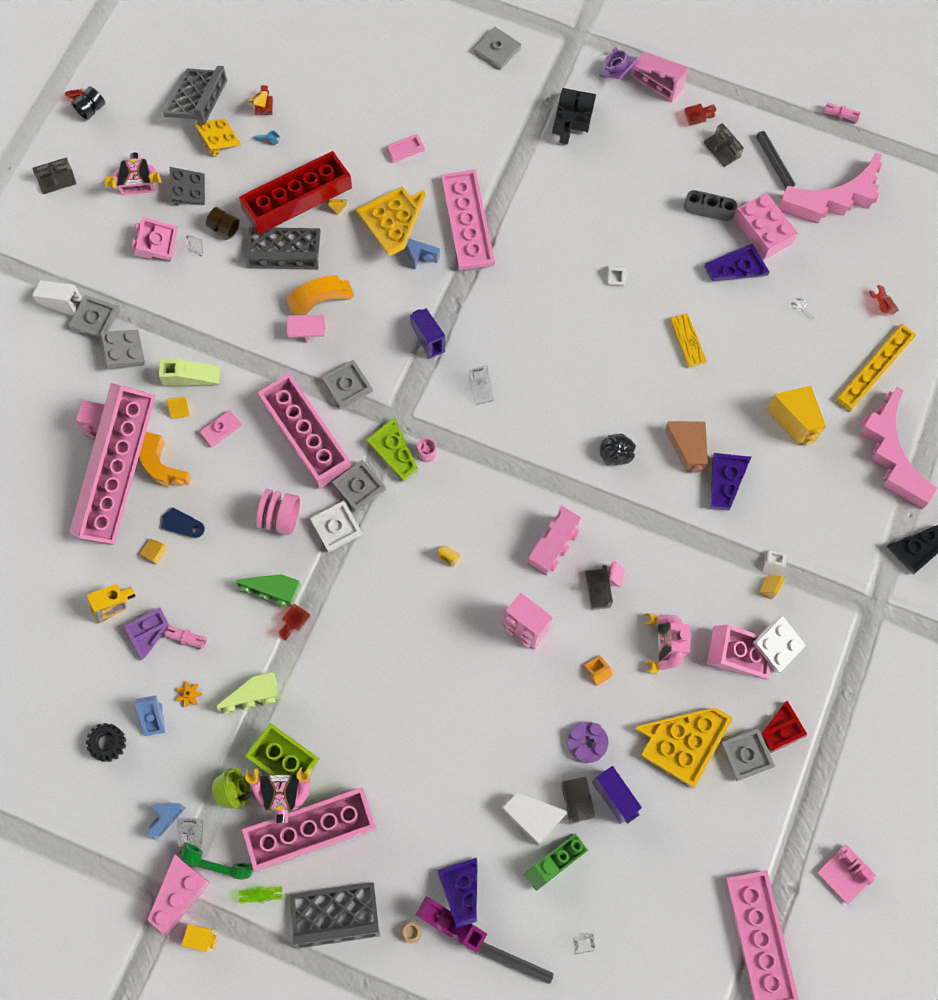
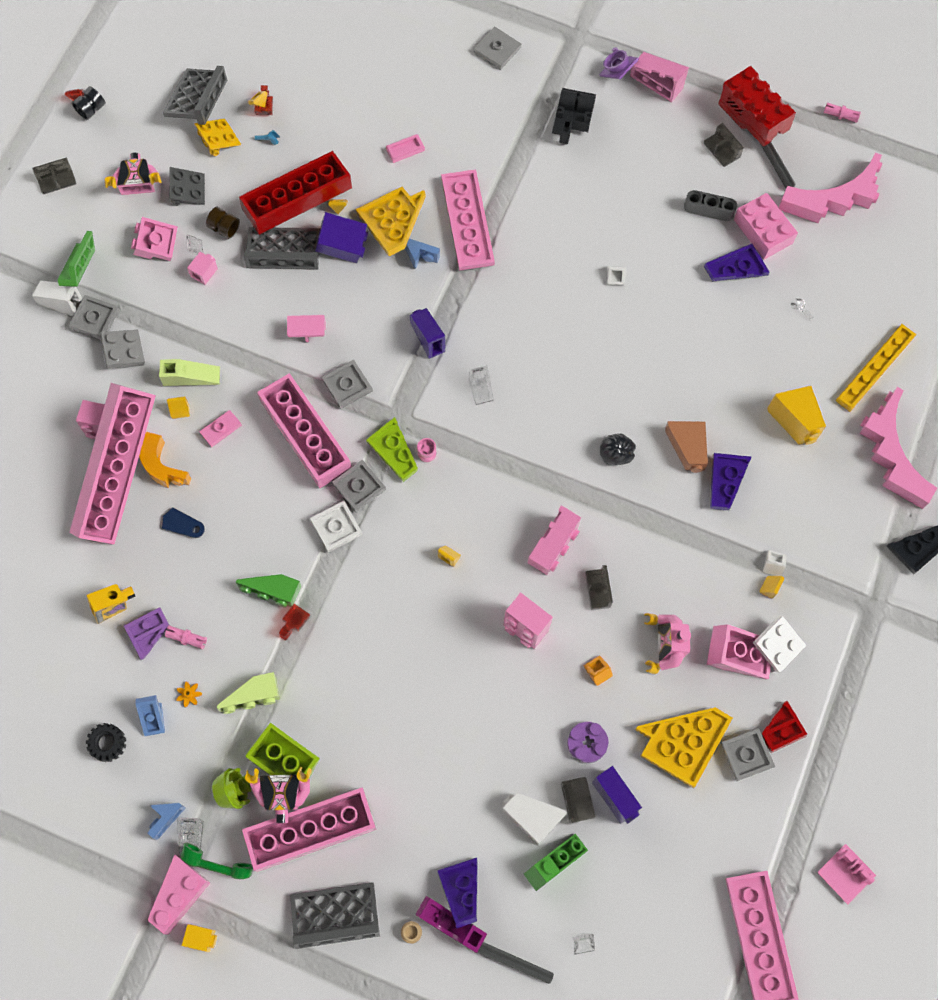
yellow slope [139,538,167,564] -> none
clear neon green pin [239,886,283,904] -> none
bright pink wheel [256,488,301,535] -> none
light orange arch [286,275,354,315] -> none
bright pink slope [607,561,625,587] -> none
yellow tile [670,313,707,368] -> none
clear red plate [684,104,717,126] -> none
clear red plate [869,285,899,315] -> none
none -> bright green fence [58,231,95,287]
none -> bright pink brick [187,252,218,285]
none -> dark purple brick [315,212,369,263]
none -> red piece [718,66,796,147]

